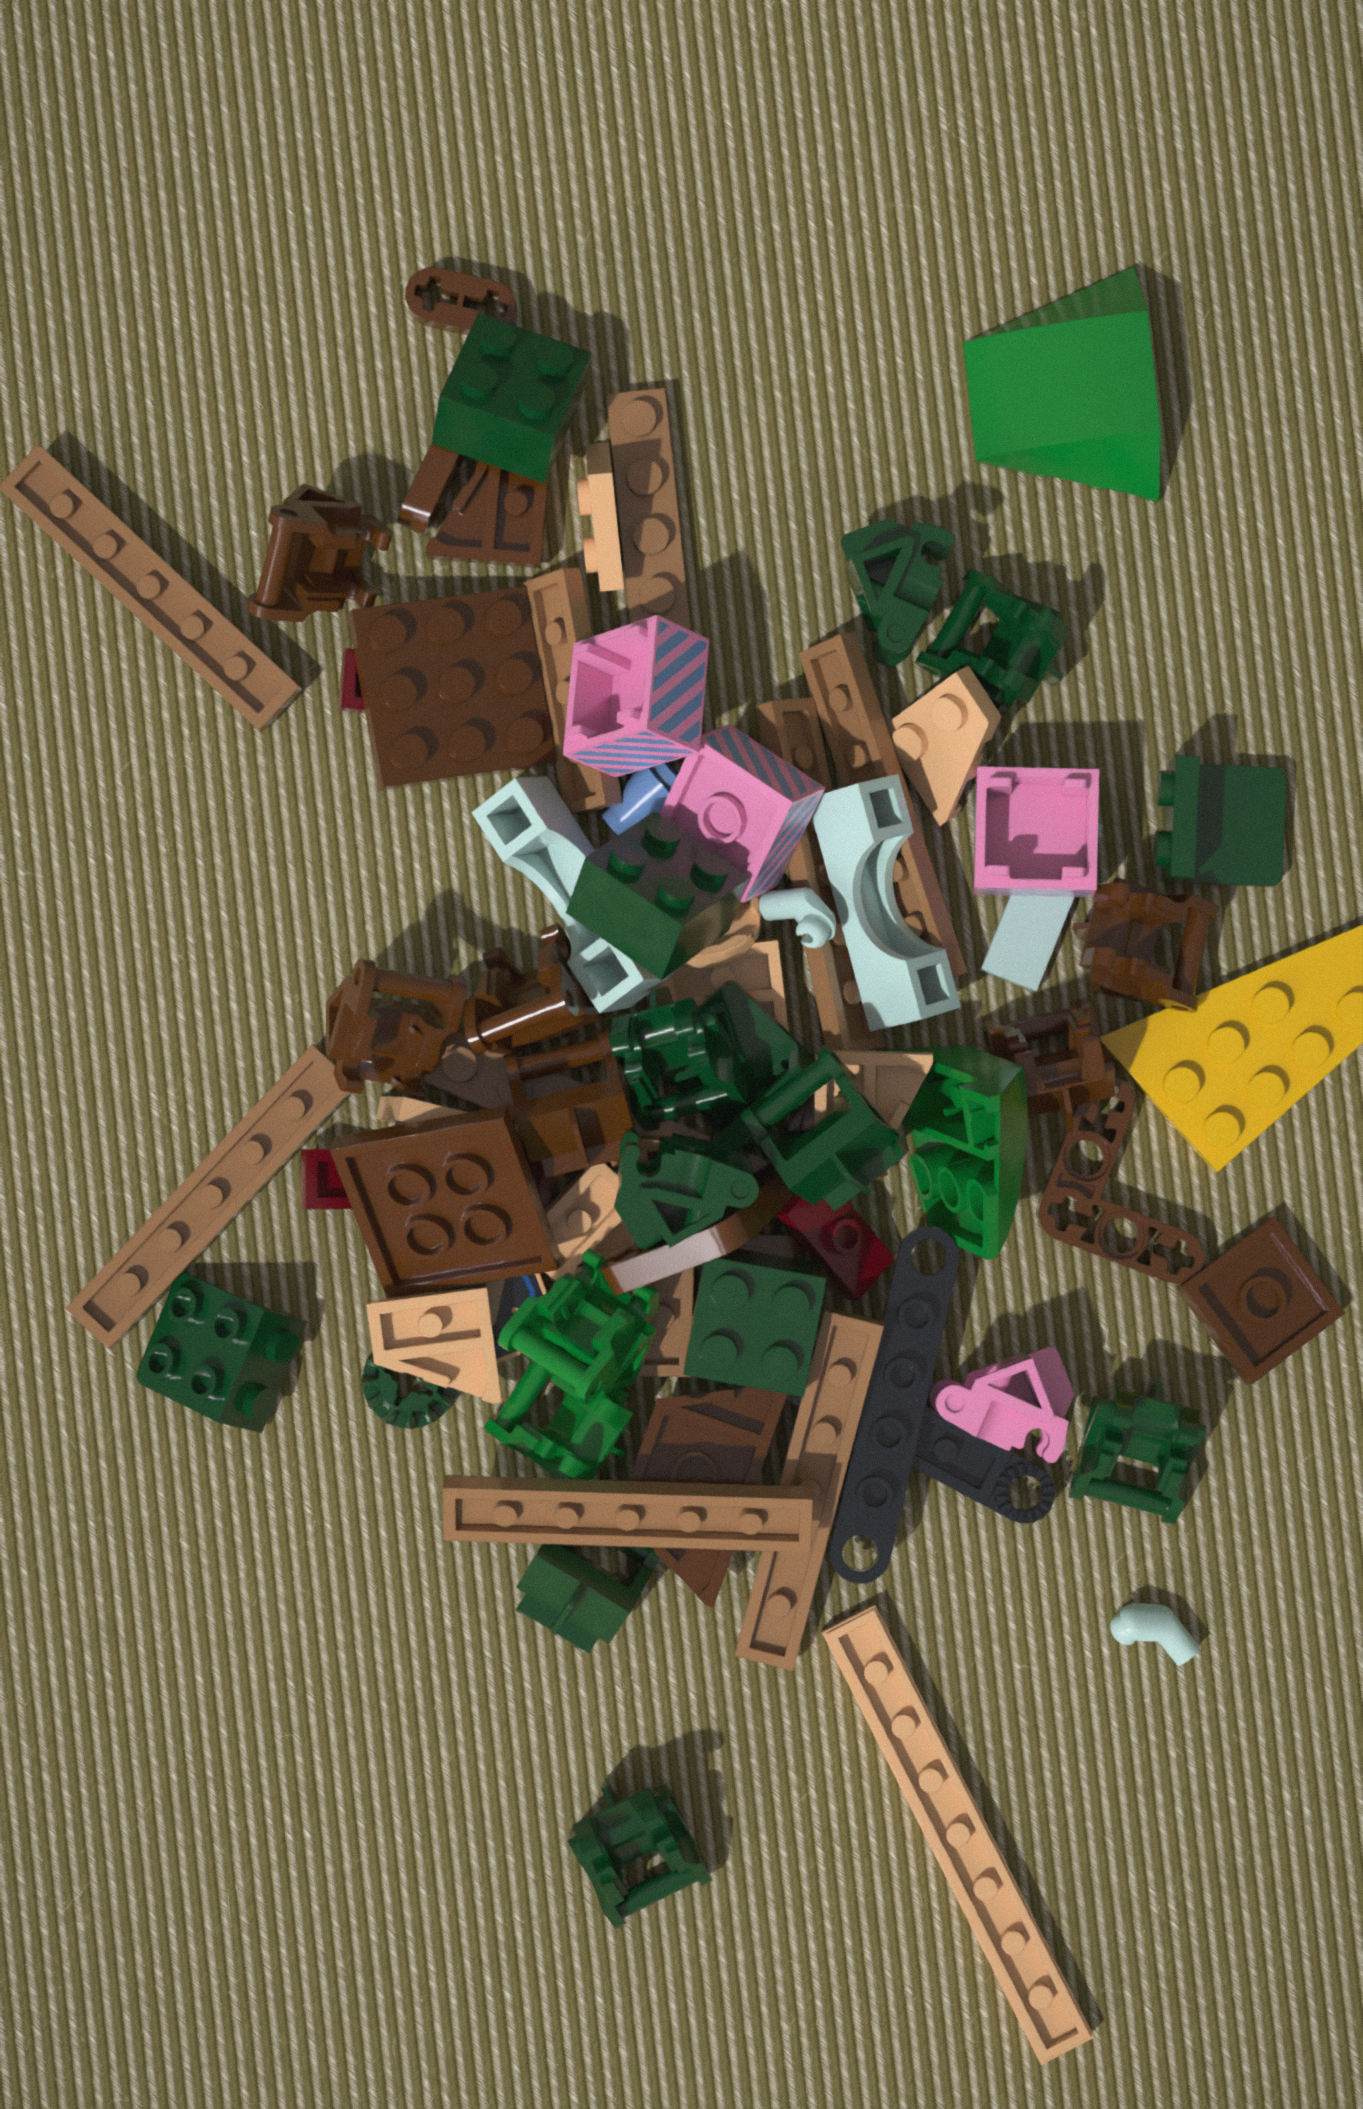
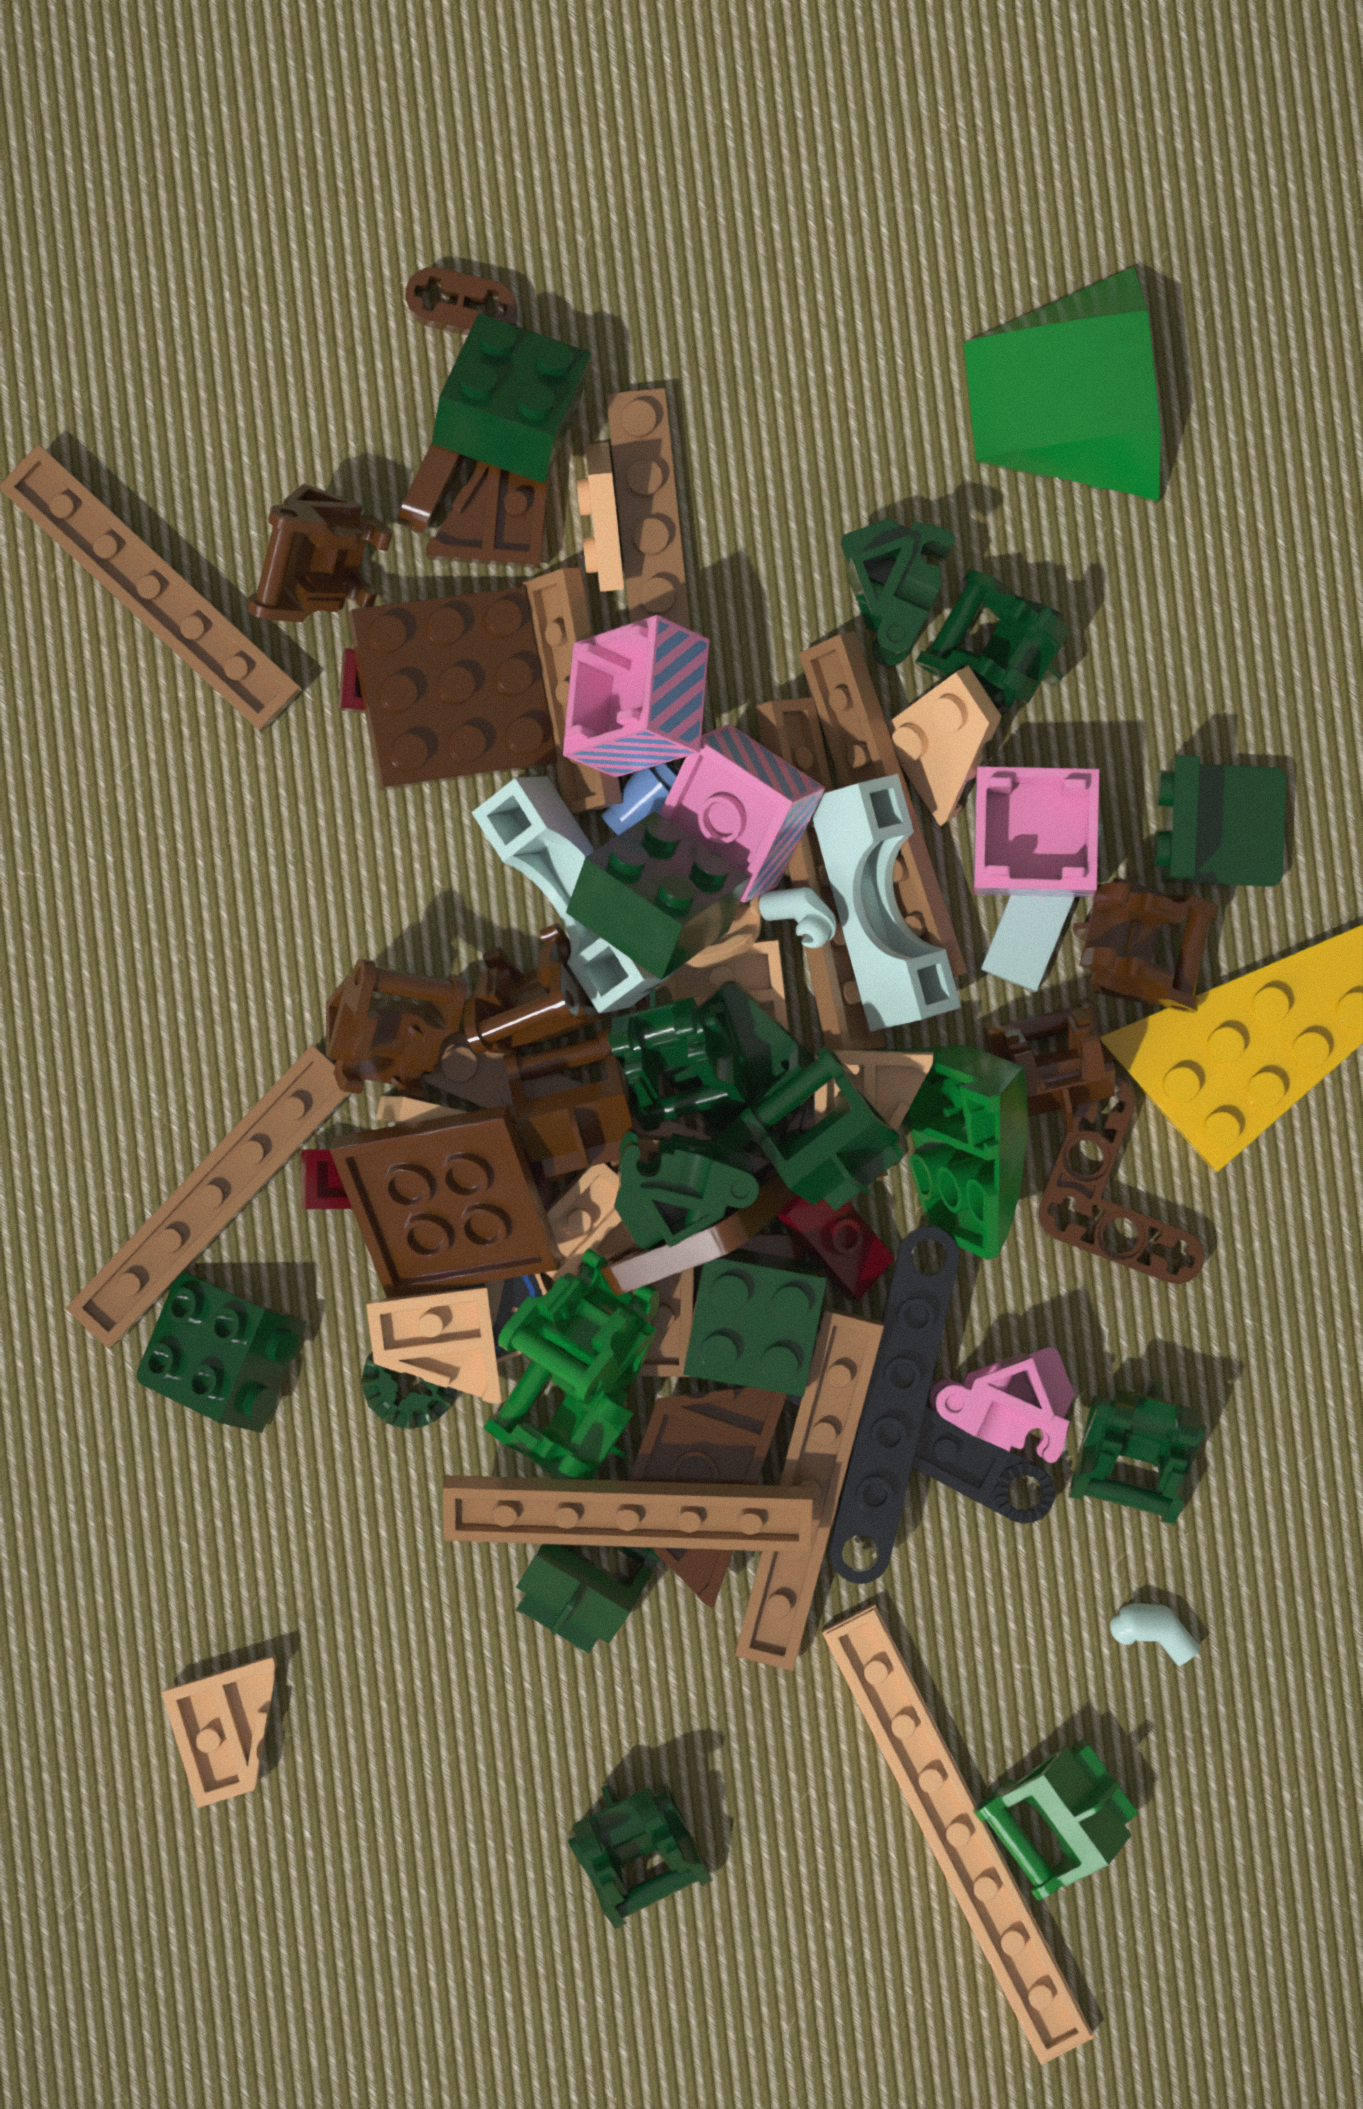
reddish brown plate [1176,1216,1345,1385] -> none
none -> light nougat wing [161,1654,278,1808]
none -> green piece [973,1739,1139,1901]

